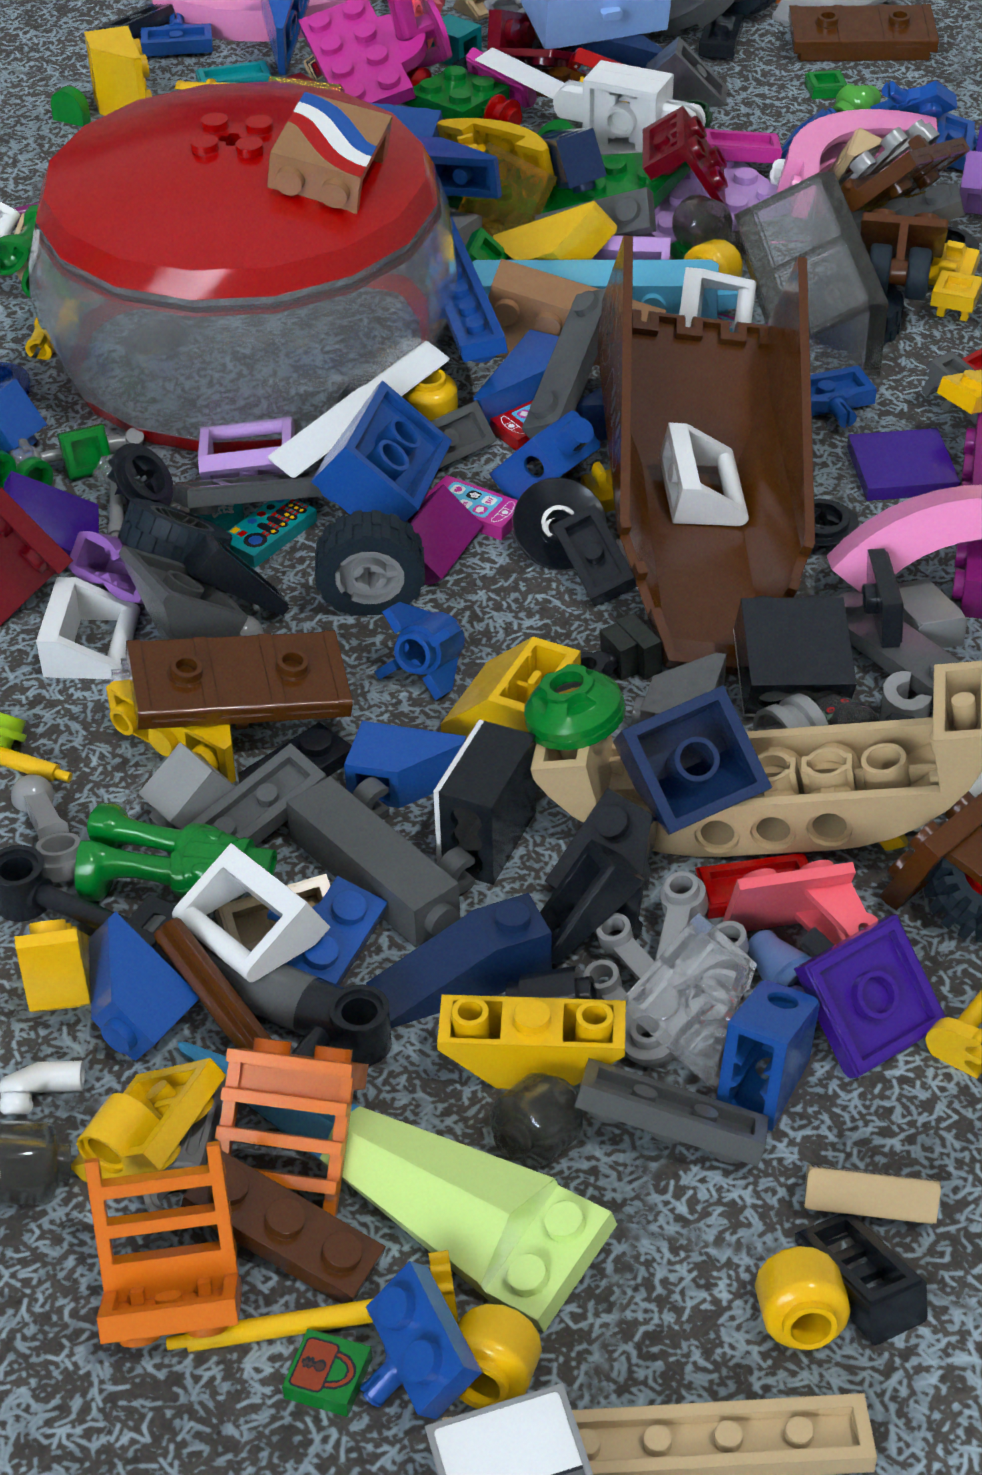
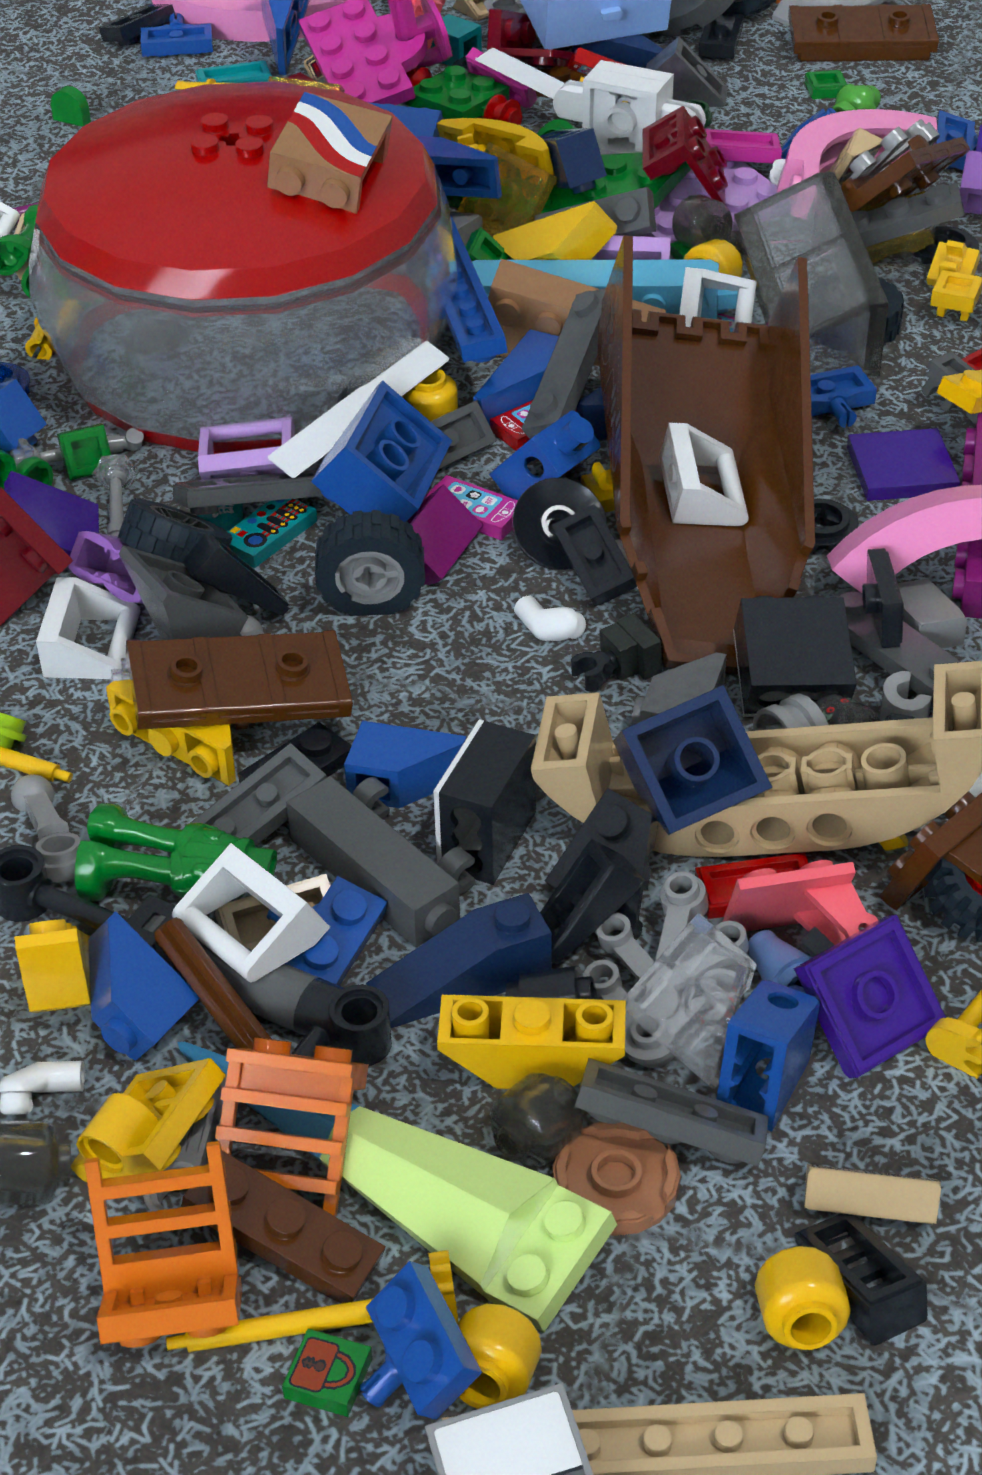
yellow slope [84,26,152,116] -> none
black gear [107,443,173,508] -> none
light grey brick [138,742,236,829] -> none
blue brick [374,602,465,700] -> none
yellow slope [441,637,581,739] -> none
green piece [524,664,626,750] -> none
reddish brown plate [858,209,949,301] -> none
blue plate [870,80,957,119] -> none
none -> white arm [514,596,586,641]
none -> nougat tile [552,1122,681,1236]

